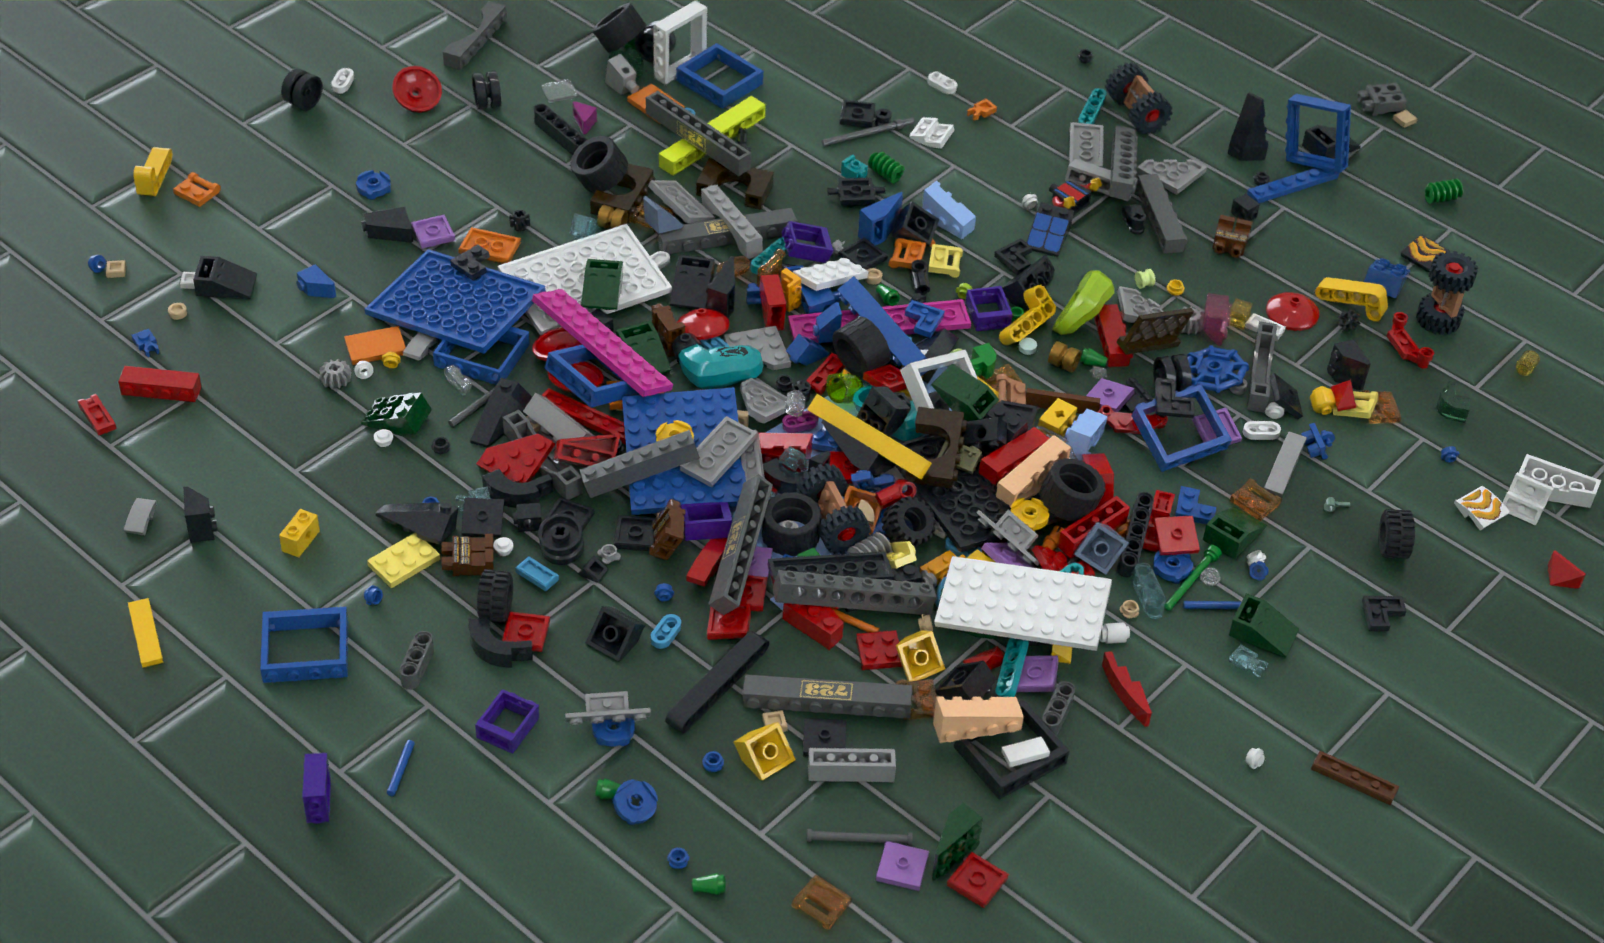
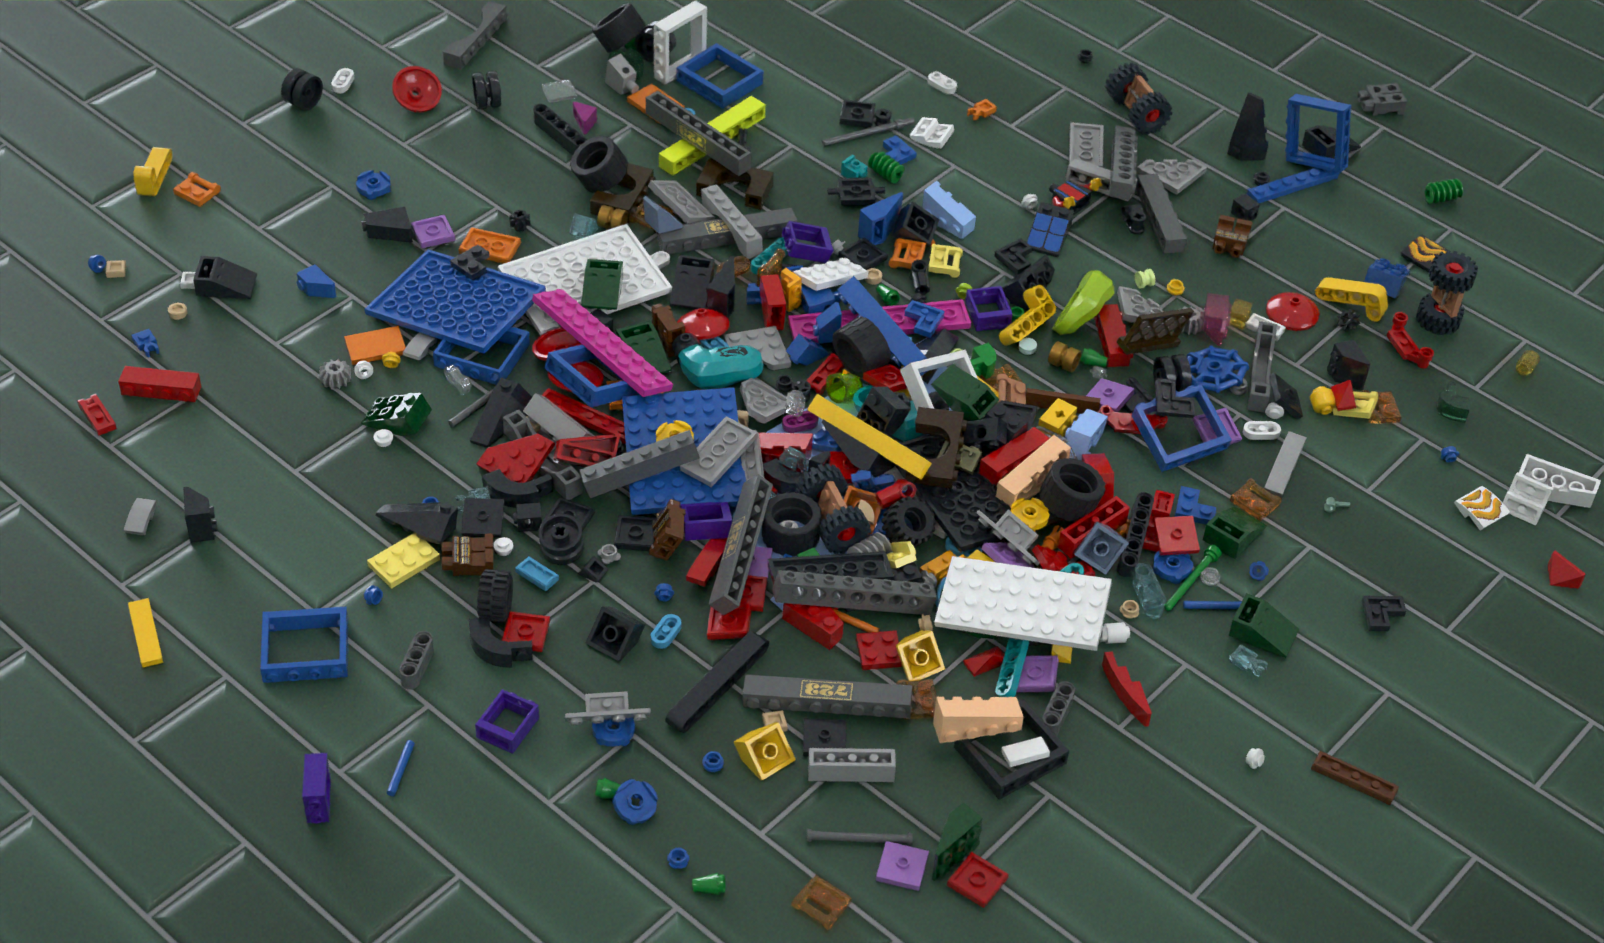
yellow brick [279,509,320,557] -> none
black plate [431,437,450,454] -> none
black slope [935,660,997,700] -> none
teal beam [1078,88,1107,124] -> none
white plate [1247,550,1266,566] -> none
blue hips [1301,423,1335,460] -> none
black tyre [1378,509,1415,559] -> none
tan tile [1393,110,1417,128] -> none
none -> blue plate [883,136,917,165]

